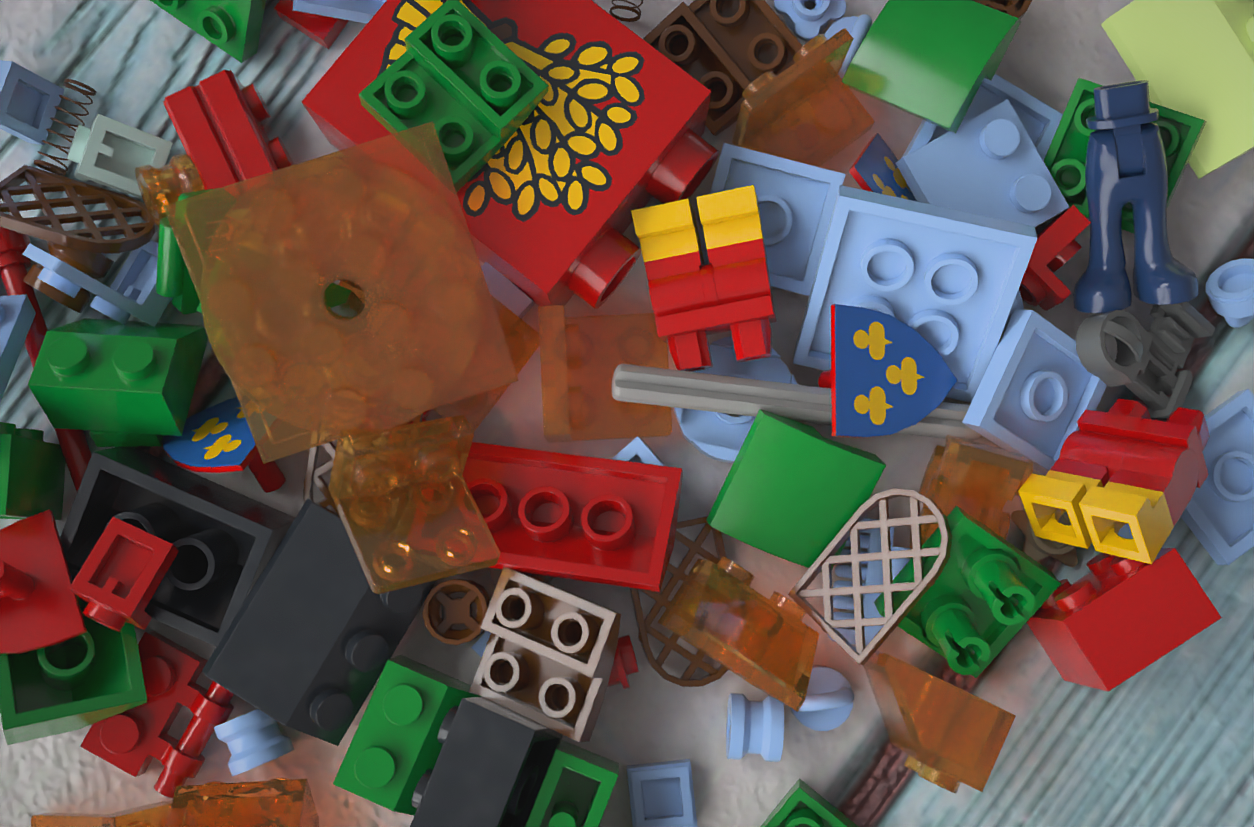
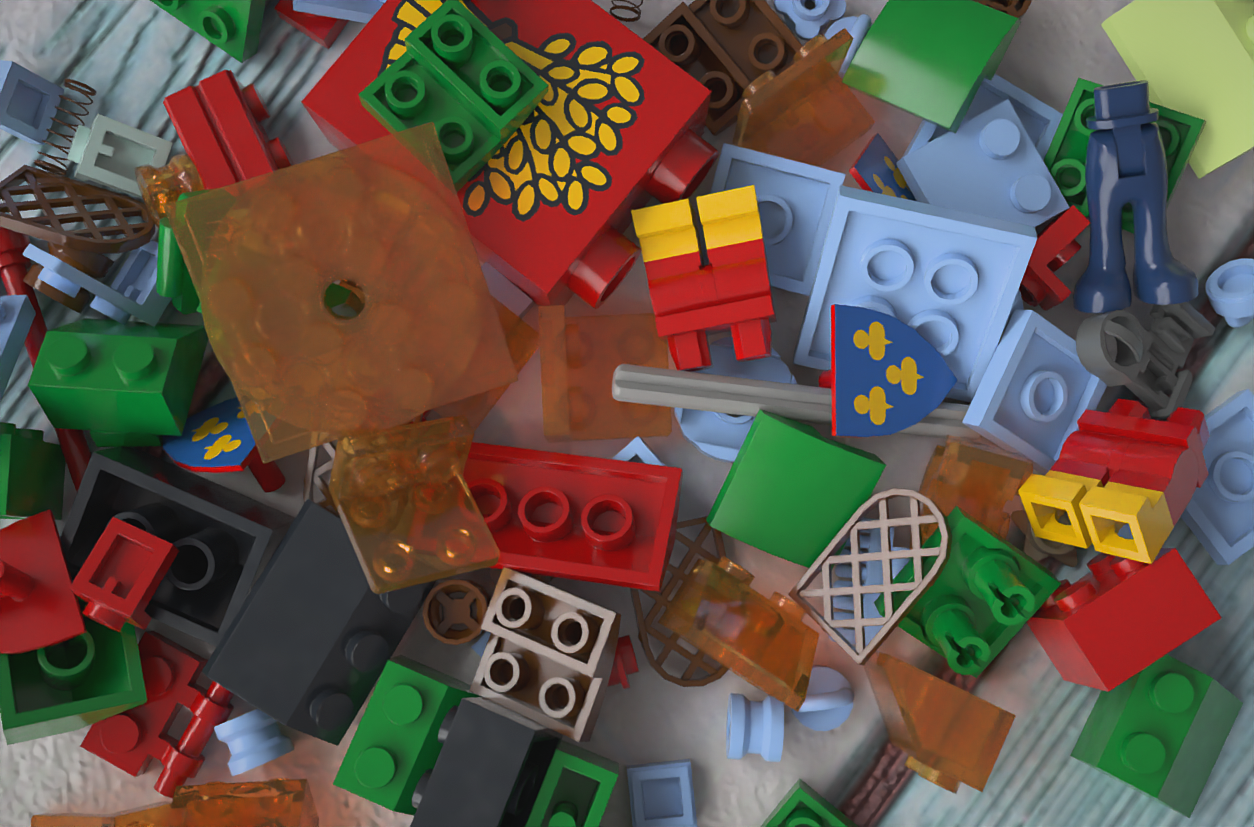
none -> green slope [1070,654,1243,818]

